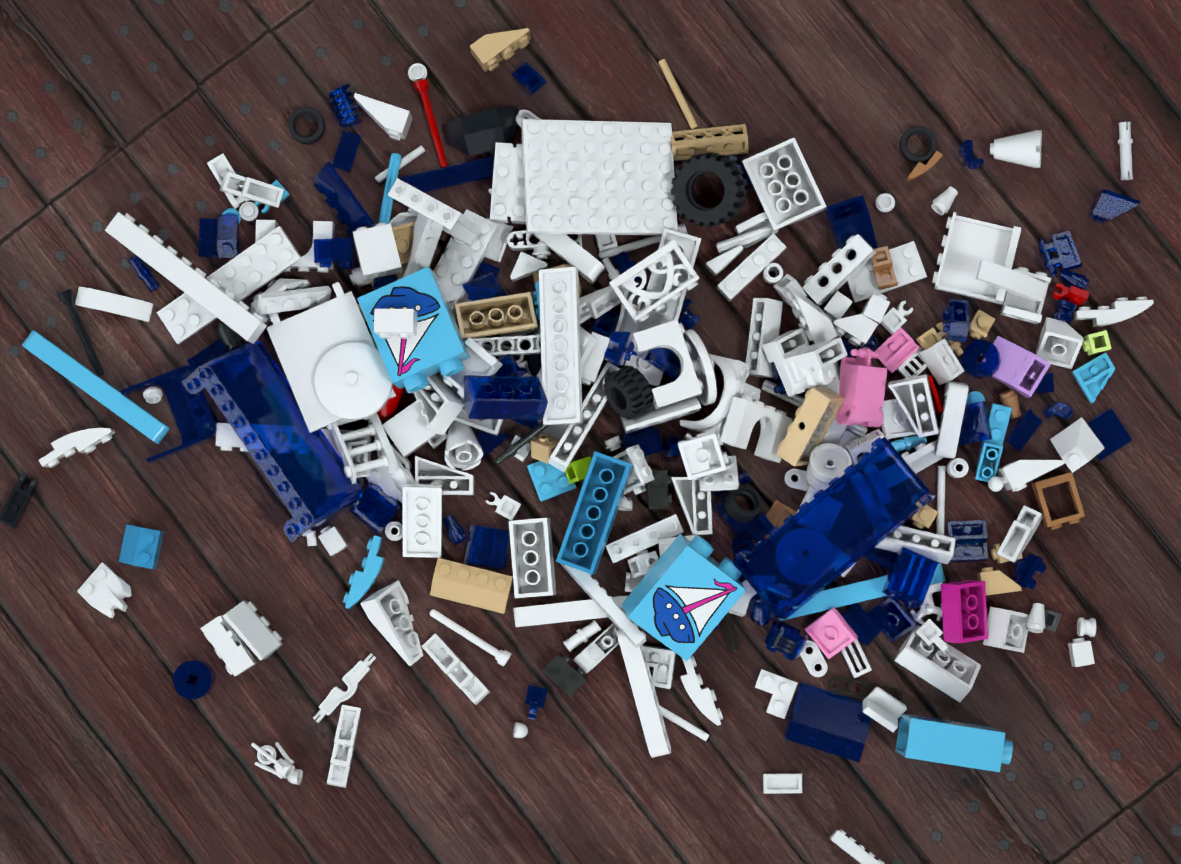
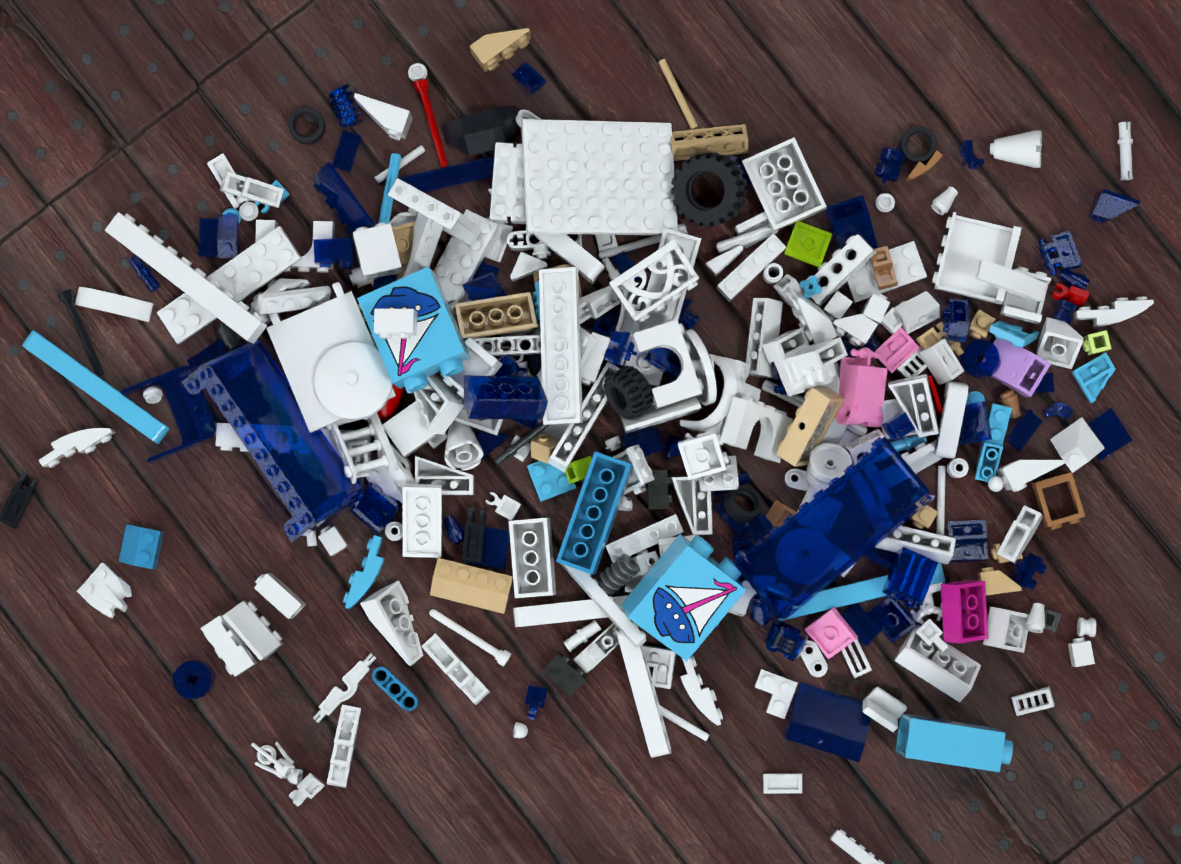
none -> white brick [254,573,306,619]
none -> white plate [289,773,325,806]
none -> dark azure beam [372,666,419,711]
none -> black hinge [462,507,487,562]
none -> dark grey piece [599,553,640,595]
none -> lime plate [784,221,832,267]
none -> medium azure plate [800,276,822,298]
none -> clear blue wheel [874,146,906,183]
none -> clear blue brick [881,412,915,441]
none -> white panel [895,291,940,334]
none -> medium azure wing [989,321,1040,347]
none -> white slope [1011,686,1055,716]

